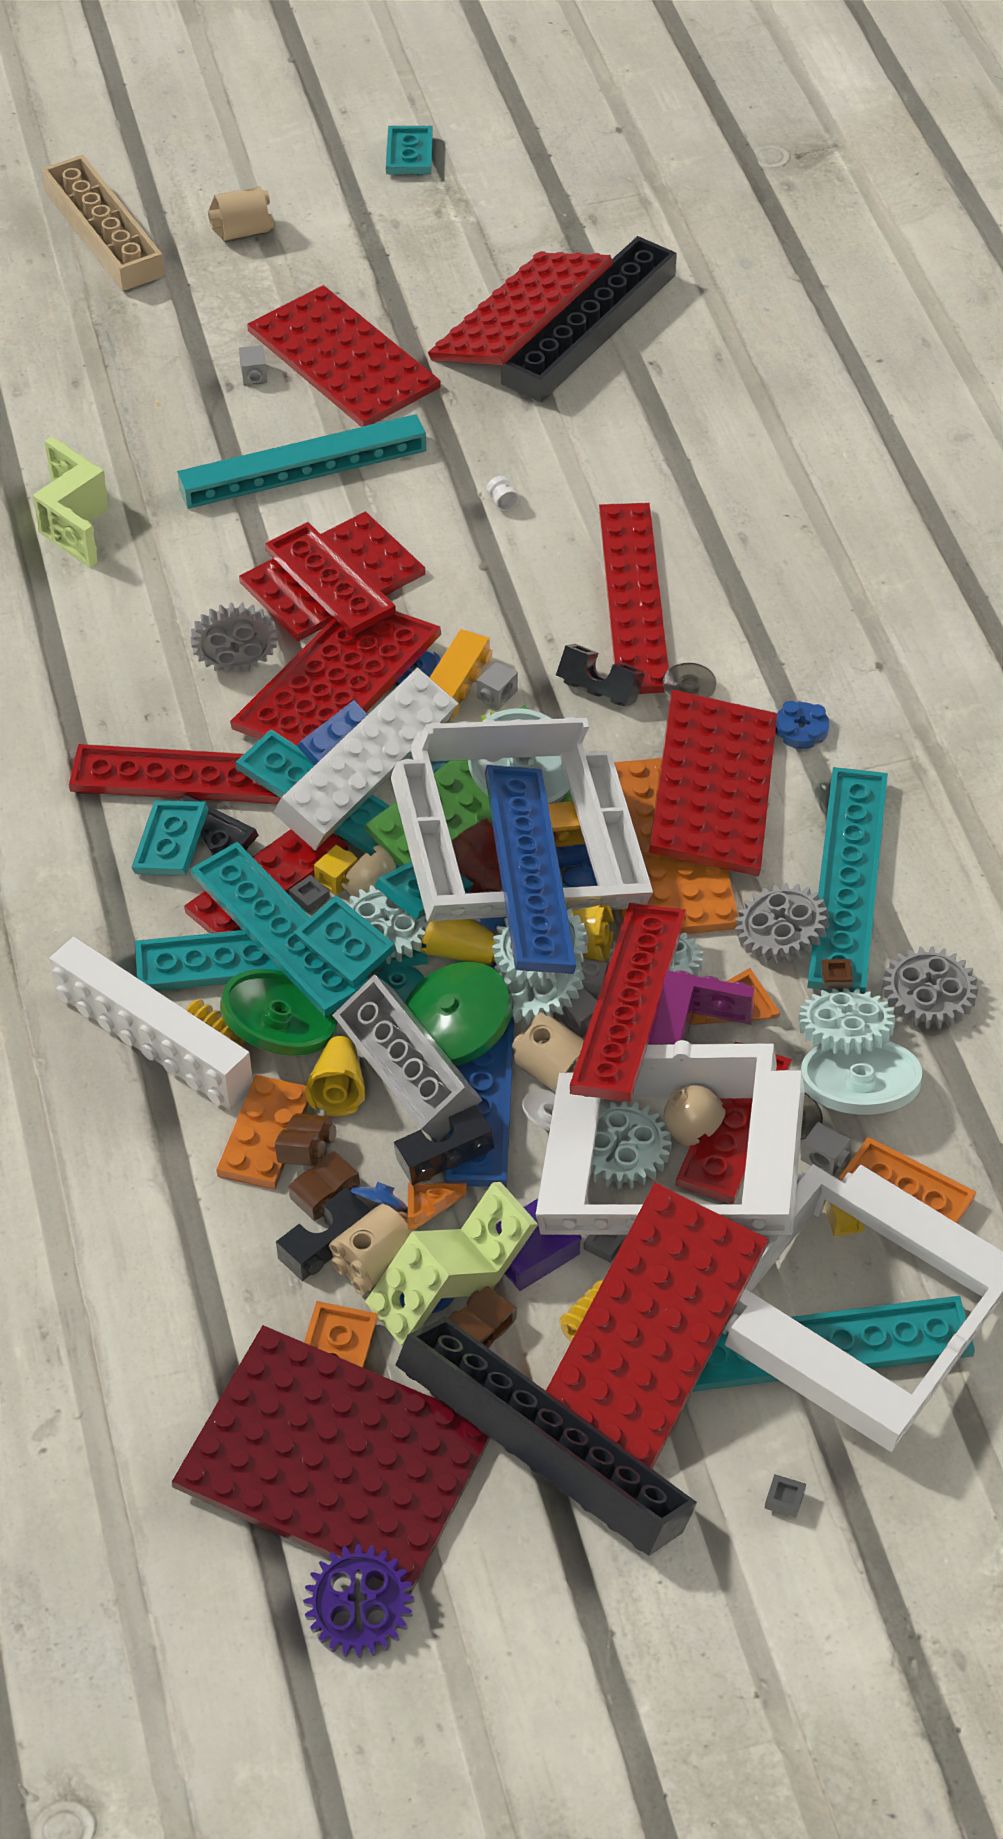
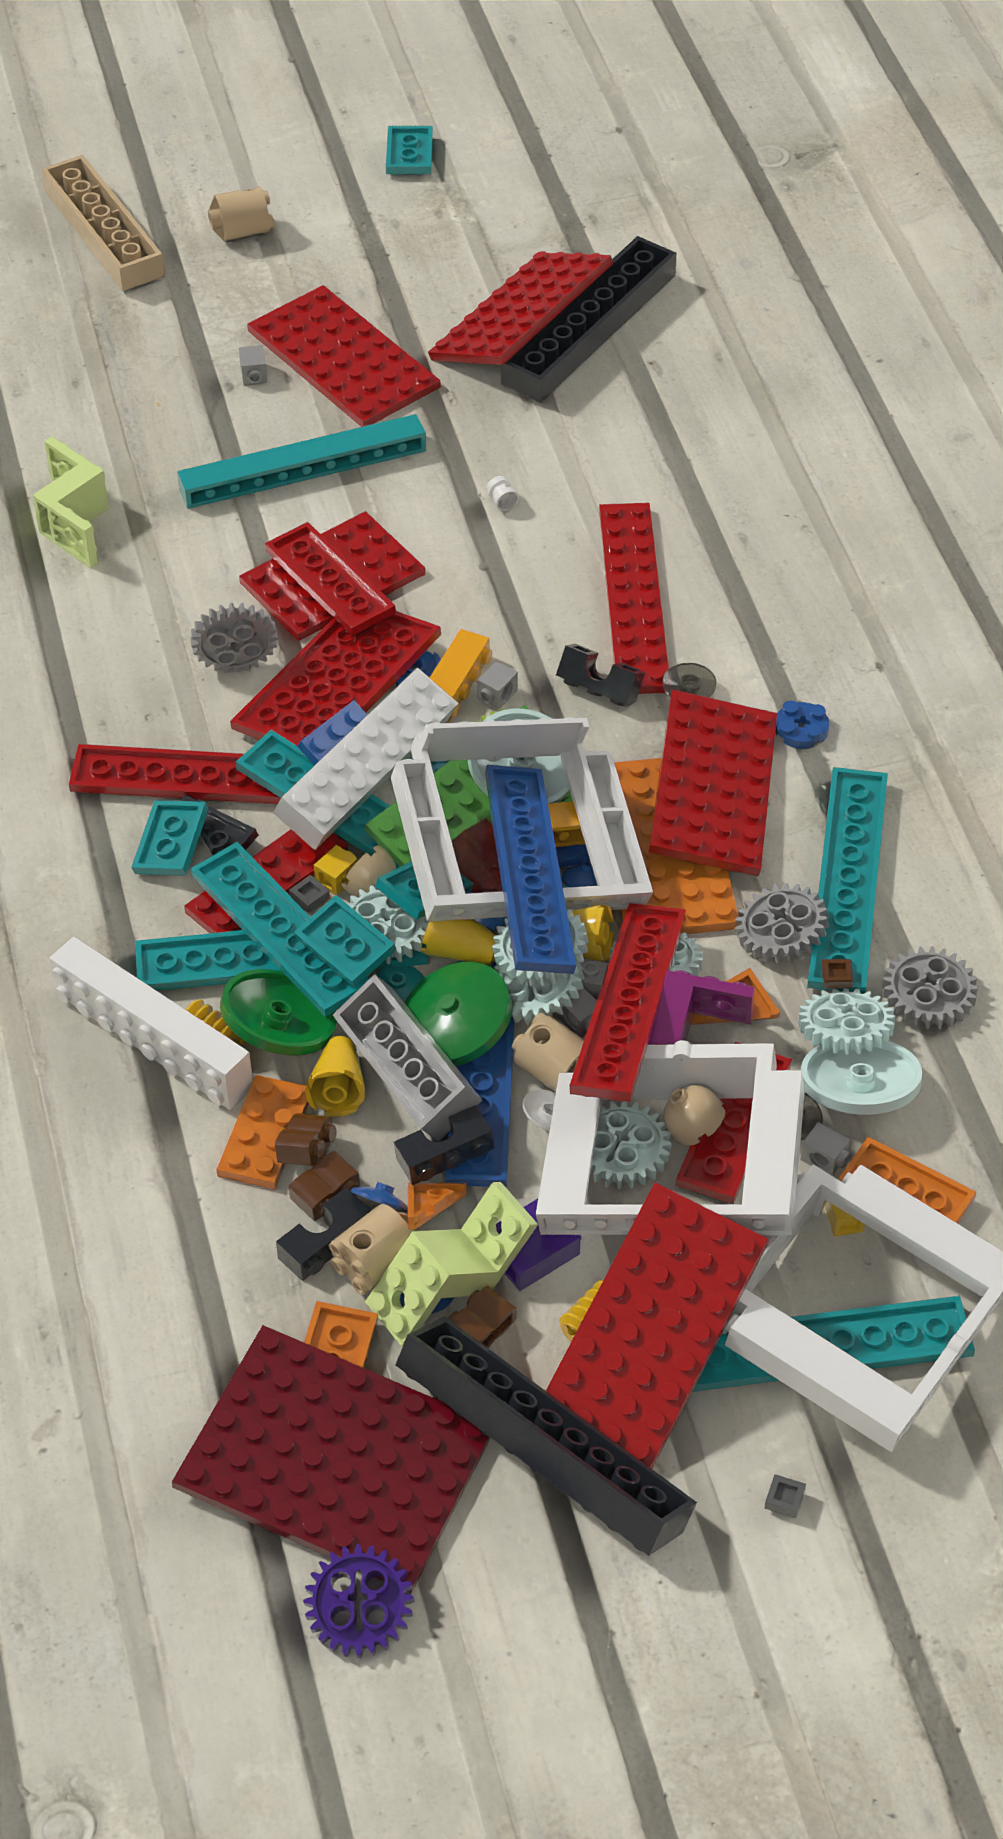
dark grey plate [584,1235,626,1263] -> none

